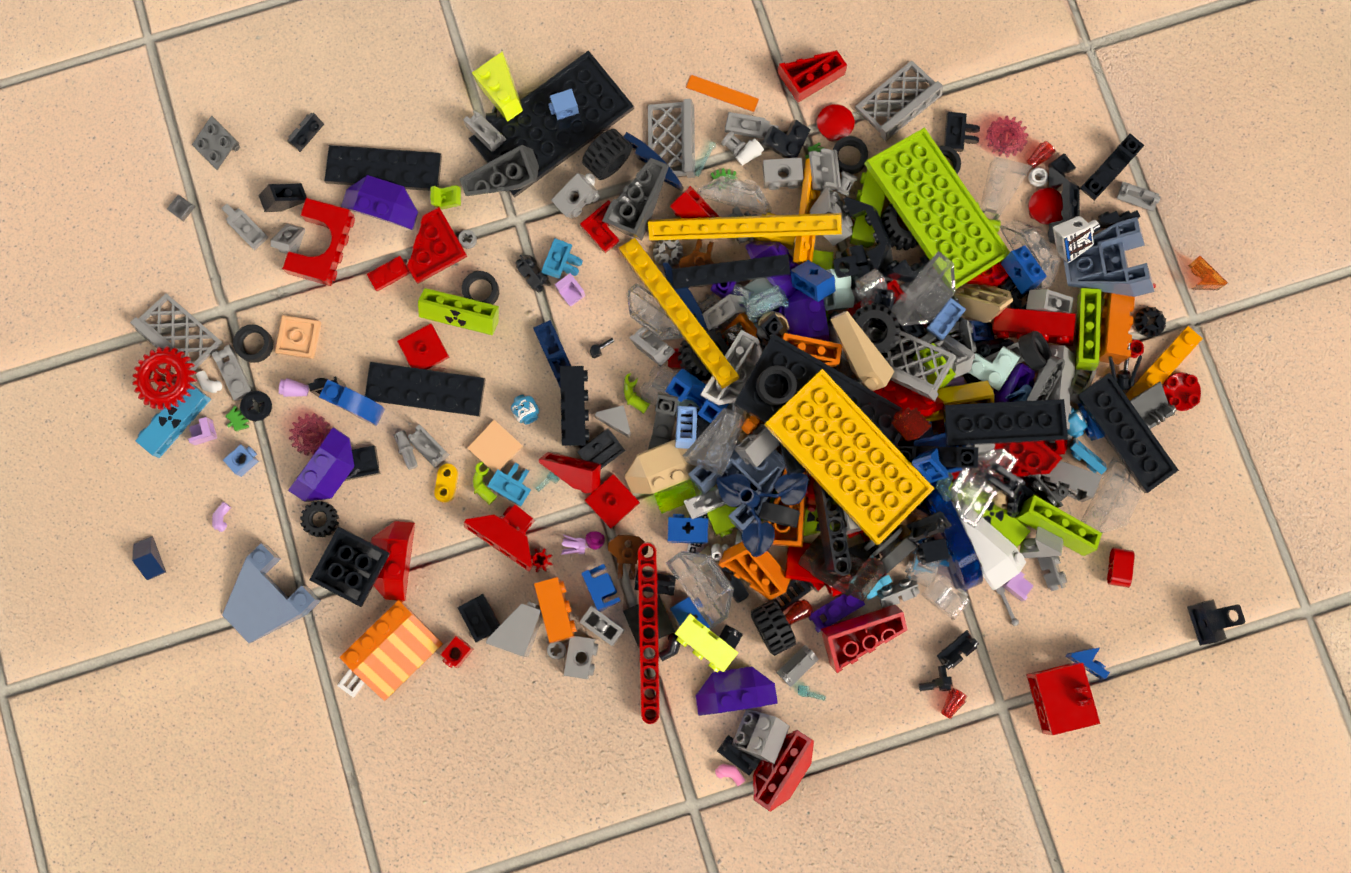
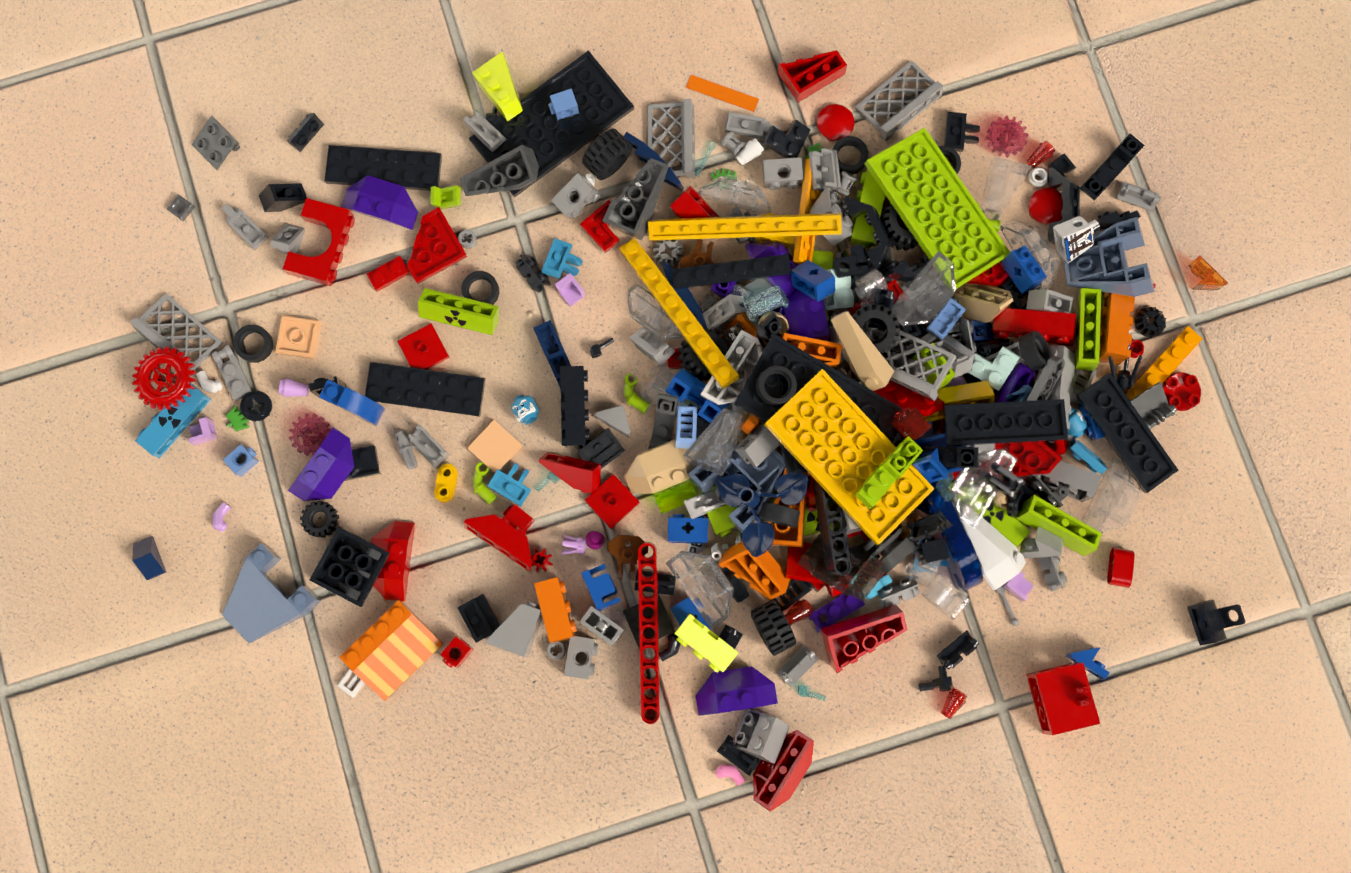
none -> lime slope [855,436,923,510]

